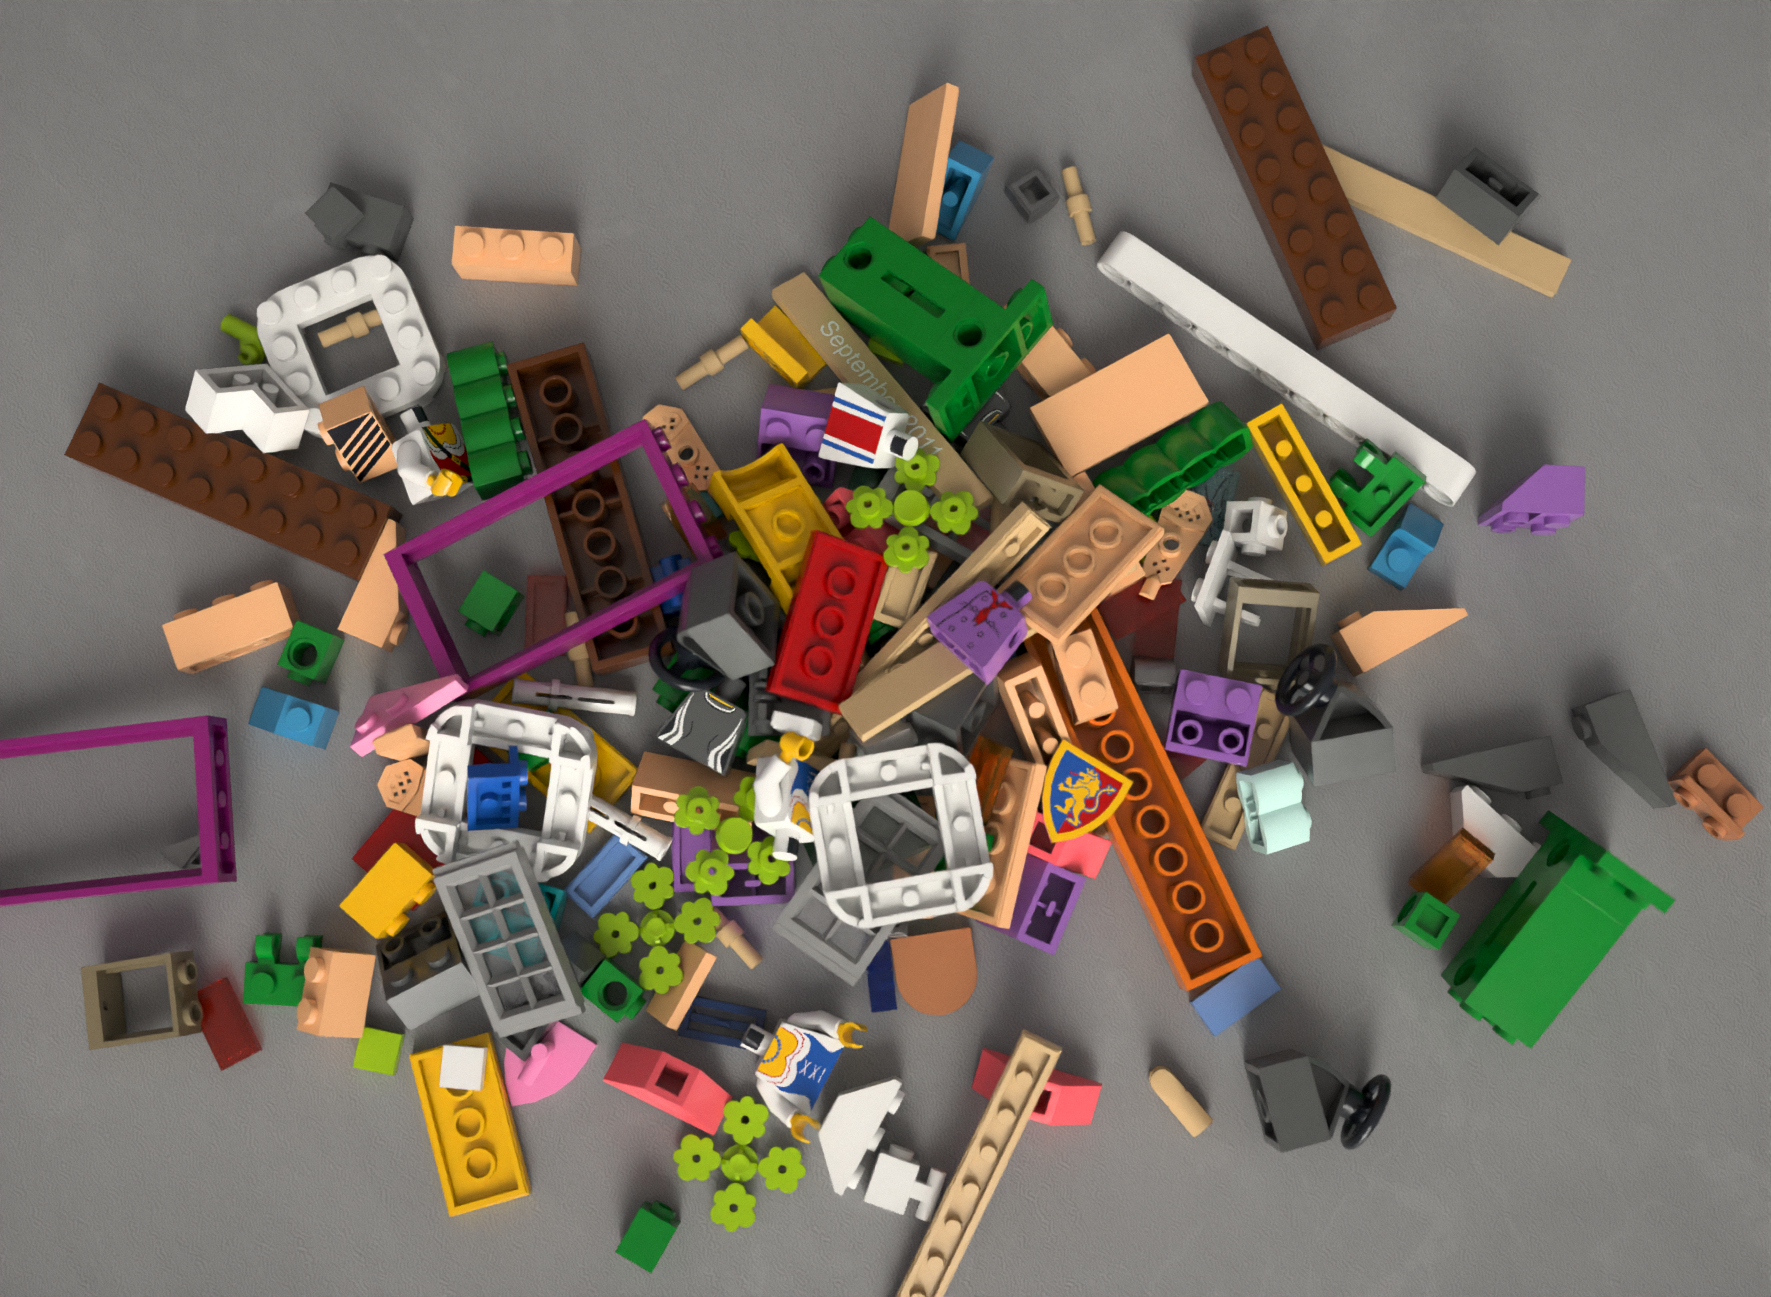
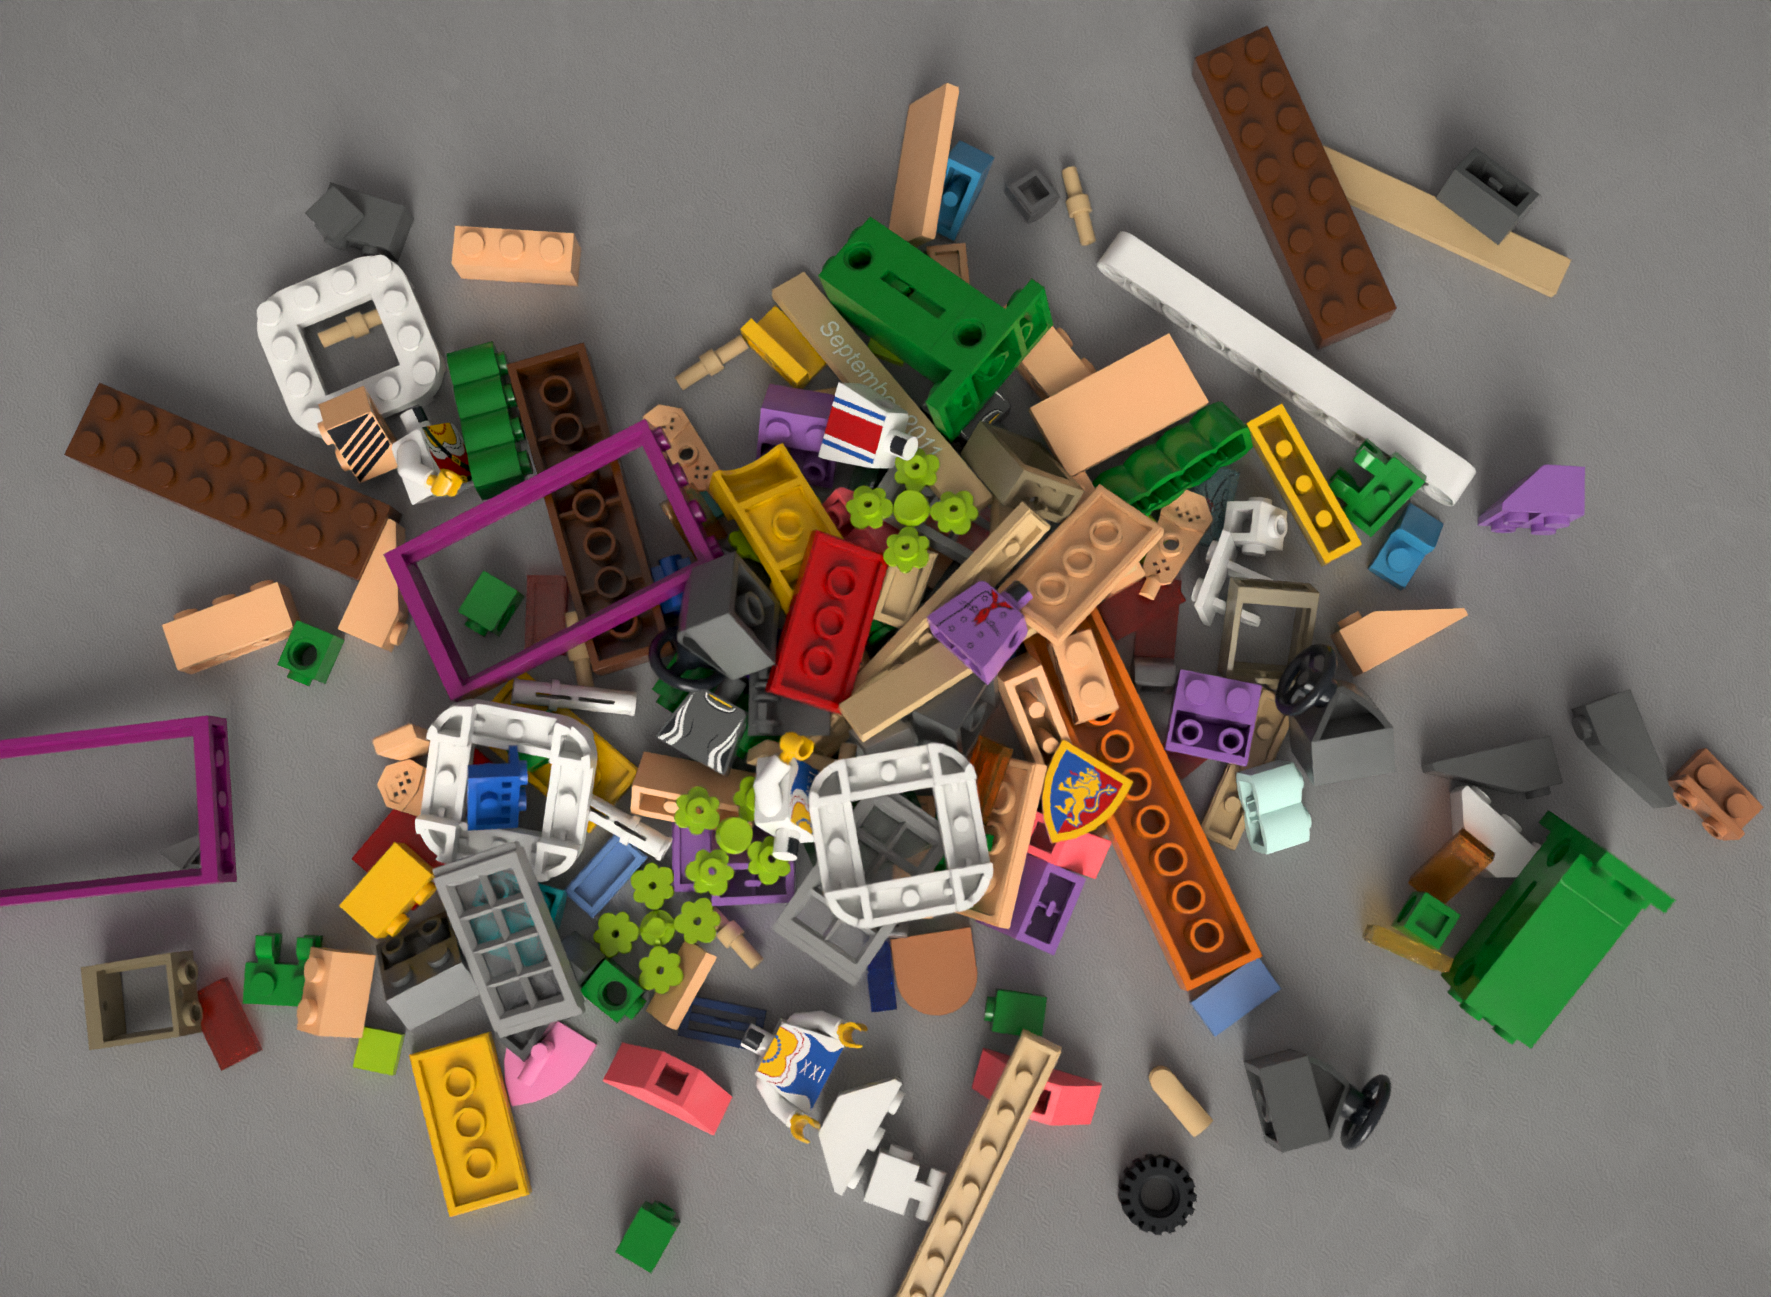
white brick [185,364,310,453] -> none
lime arm [220,314,266,365] -> none
dark azure slope [248,686,339,749] -> none
bright pink wing [350,674,468,757] -> none
white tile [439,1044,488,1091] -> none
lime plant [673,1096,806,1232] -> none
white tile [771,710,823,741] -> none
none -> green brick [984,988,1047,1037]
none -> black tyre [1118,1154,1197,1235]
none -> clear yellow tile [1362,924,1454,973]

